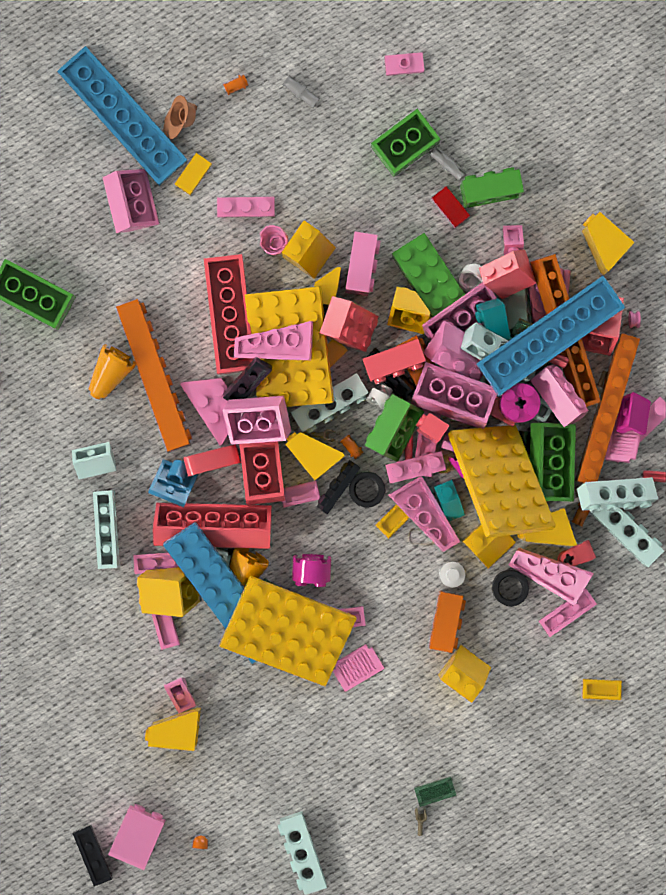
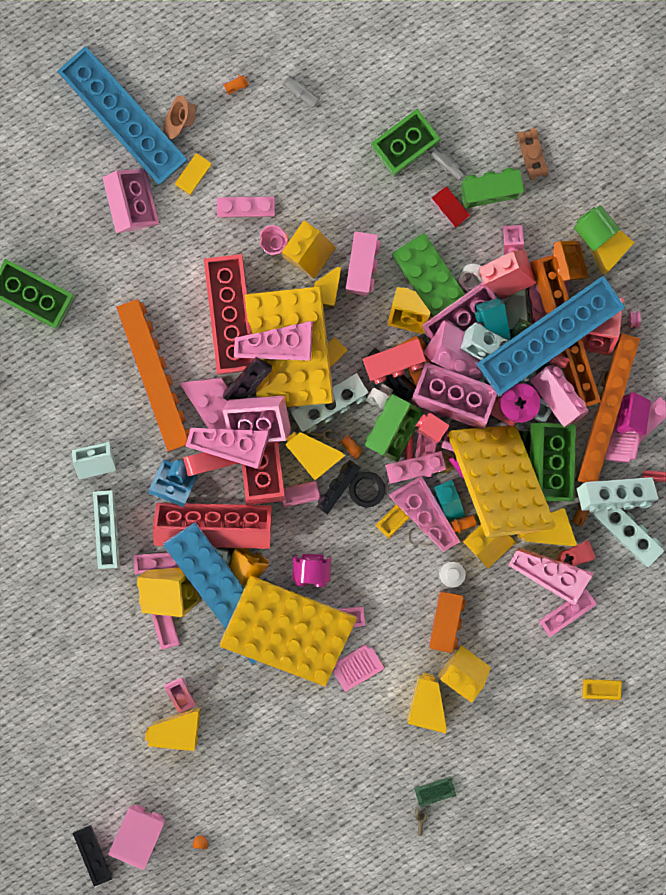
light orange cone [88,344,137,400] -> none
light aqua brick [278,811,327,895] -> none
coral brick [320,296,379,352] -> none
bright pink plate [384,52,424,76] -> none
black tyre [492,570,529,607] -> none
none -> bright pink wing [186,428,270,469]
none -> yellow slope [407,672,447,734]
none -> orange pin [451,515,476,533]
none -> nougat plate [517,128,549,180]
none -> orange plate [553,241,589,281]
none -> bright green piece [574,205,620,252]

